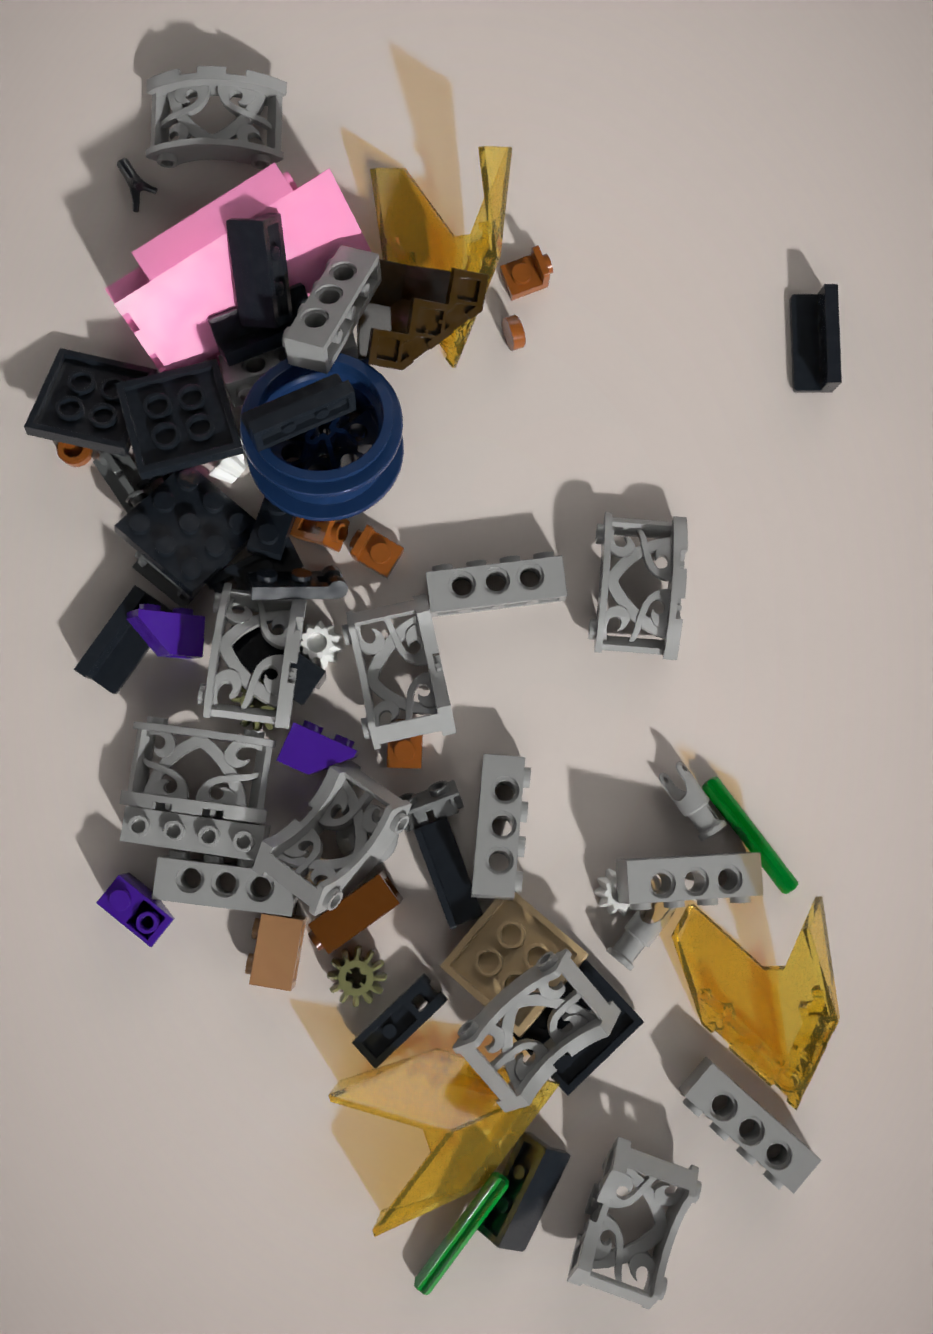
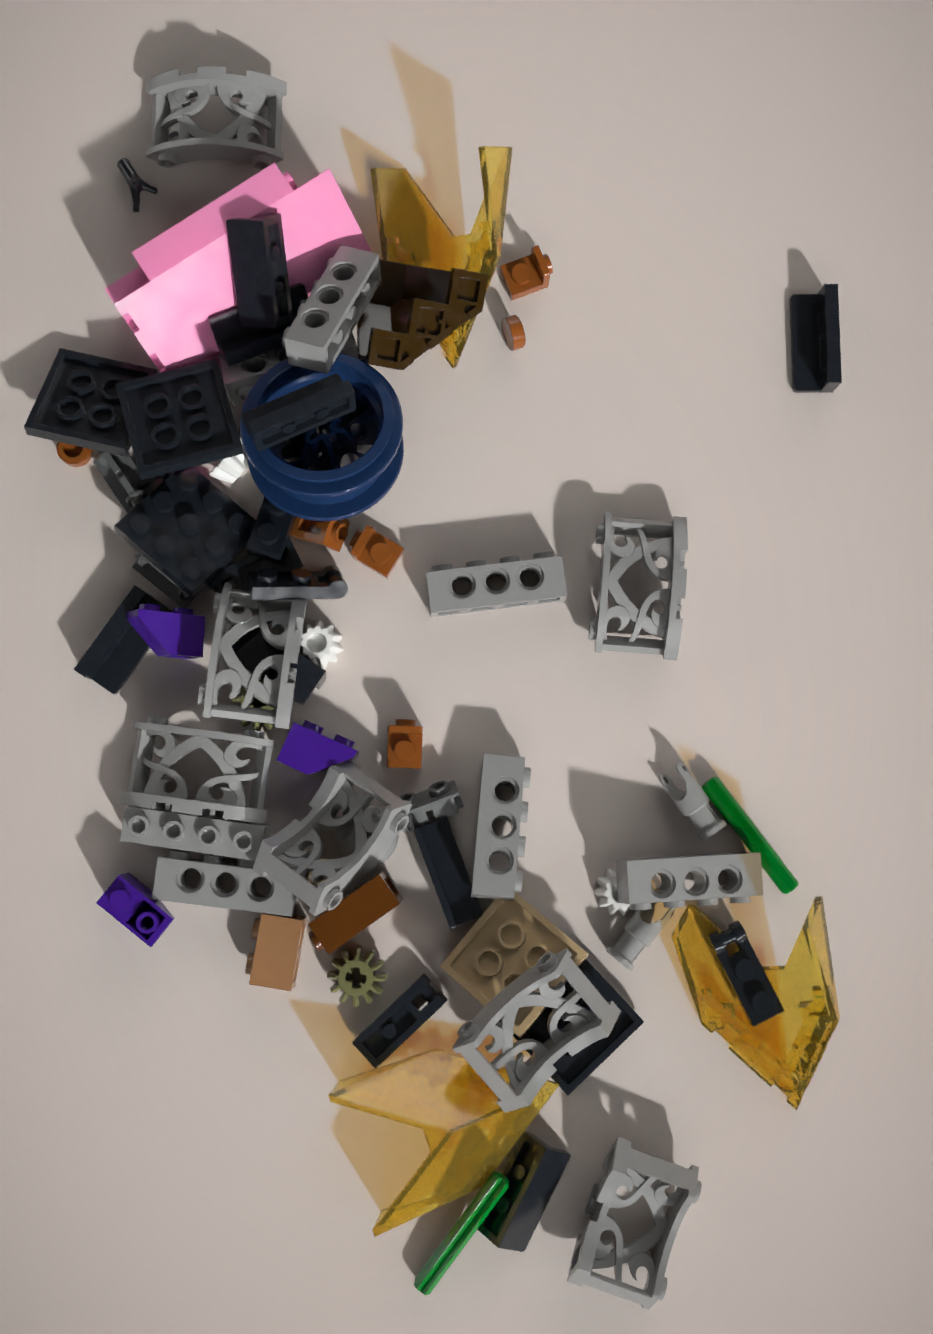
light grey fence [342,594,457,750] -> none
light grey brick [679,1057,821,1194] -> none
none -> black plate [706,920,785,1027]

